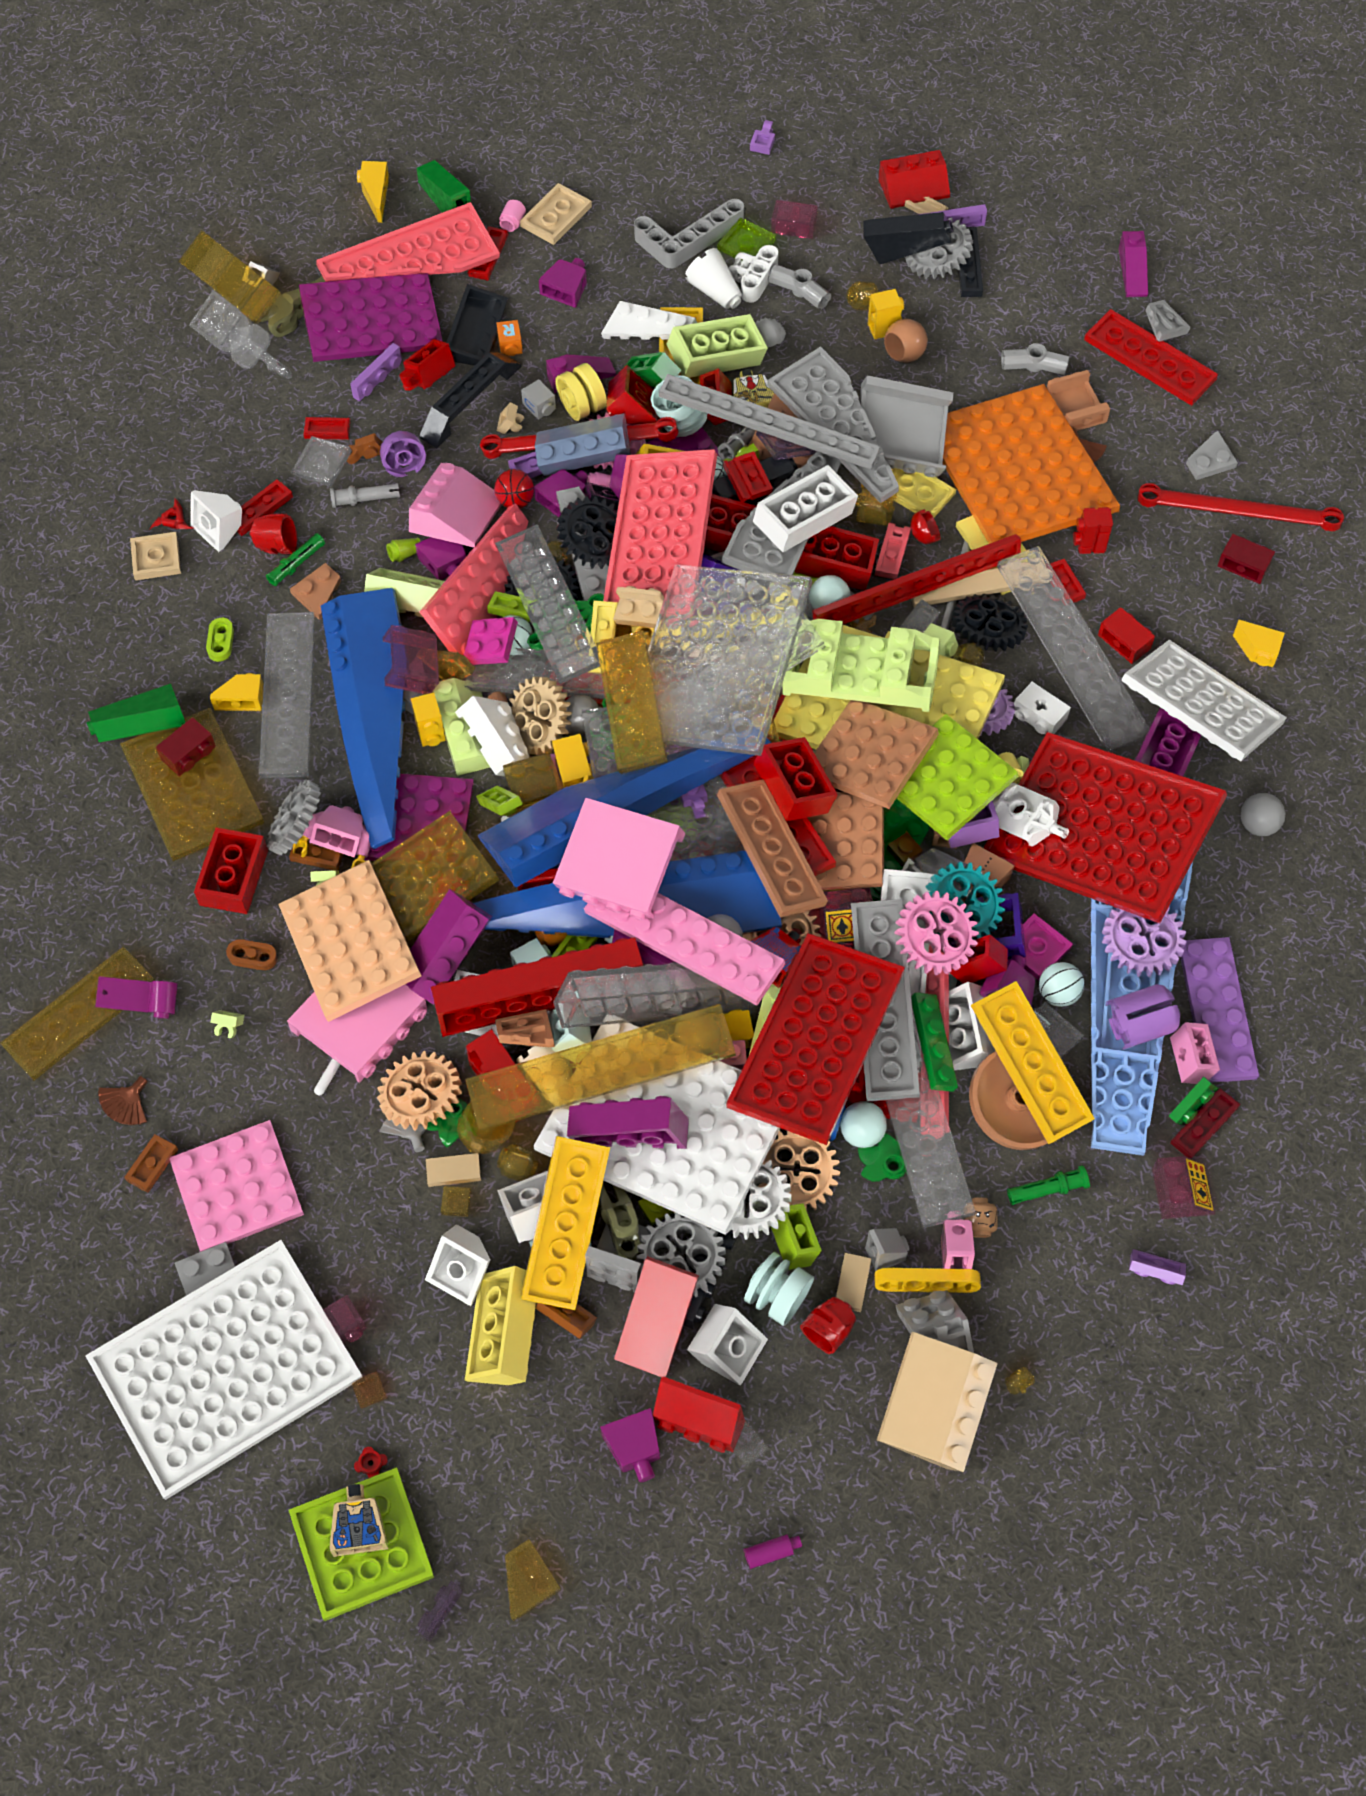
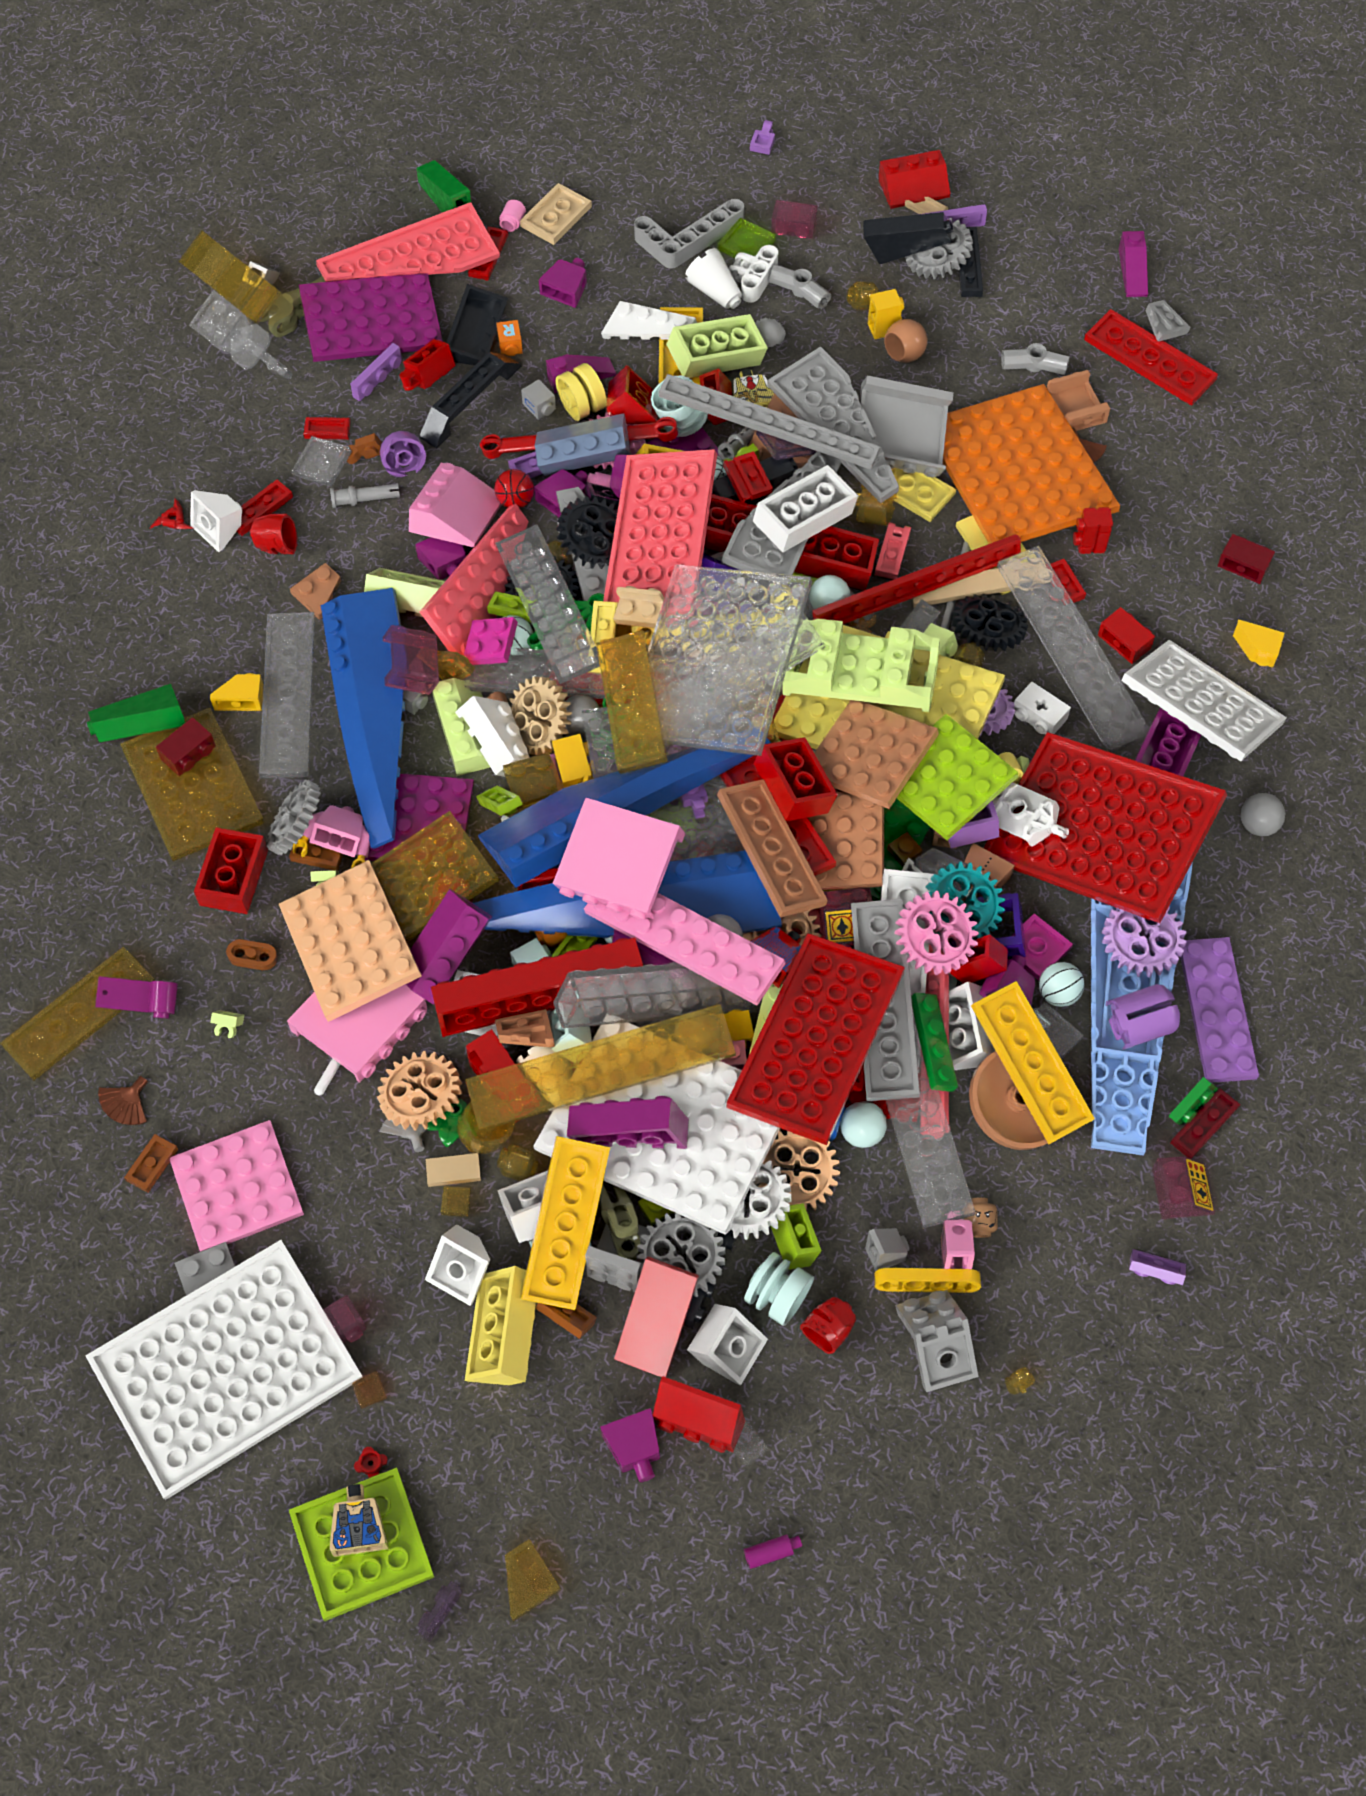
tan plate [130,532,181,580] -> none
lime plate [206,618,234,662] -> none
green pin [266,533,325,586] -> none
yellow slope [357,161,389,223] -> none
lime cone [386,537,421,562] -> none
yellow brick [411,692,446,747] -> none
tan tile [497,402,524,434] -> none
green slope [624,352,681,387] -> none
tan tile [836,1253,871,1312] -> none
green plate [858,1133,907,1182] -> none
tan slope [877,1332,997,1472] -> none
red hair [910,509,941,545] -> none
green pin [1007,1165,1090,1205] -> none
red piece [1137,483,1344,531] -> none
bright pink brick [1170,1022,1220,1084] -> none
light grey wing [1186,431,1238,480] -> none

